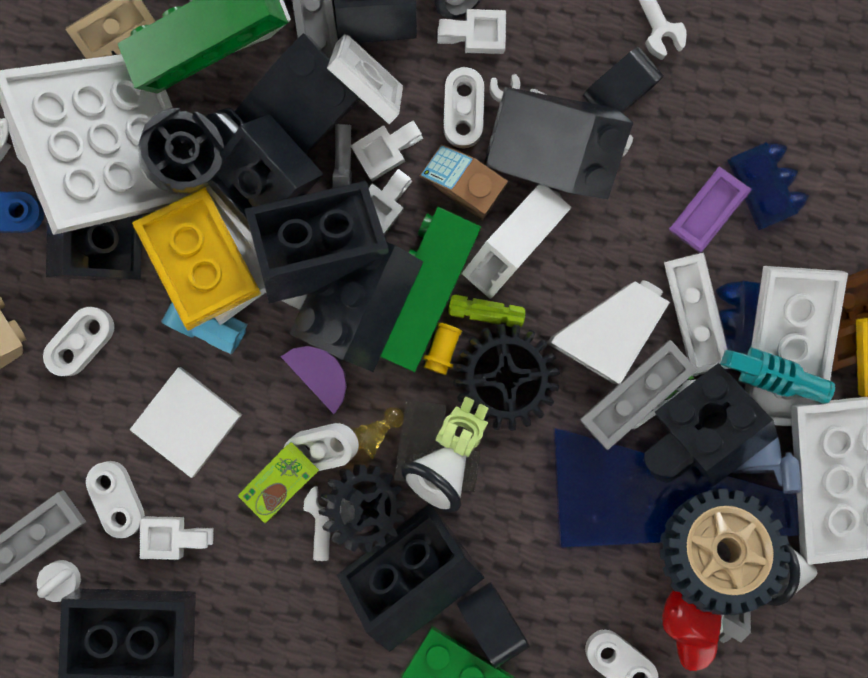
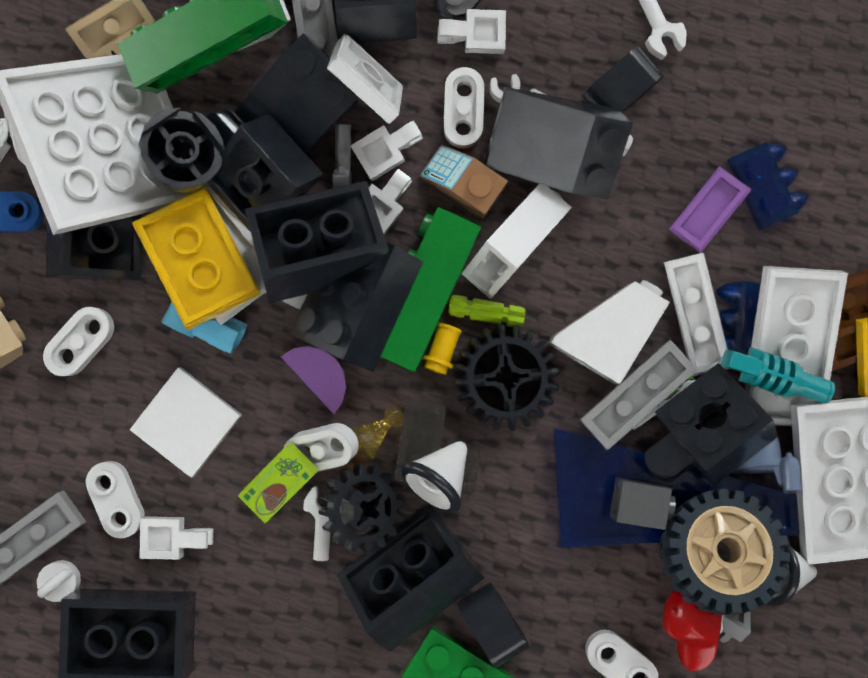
yellowish green piece [436,396,489,457] -> none
none -> dark grey brick [610,477,676,530]

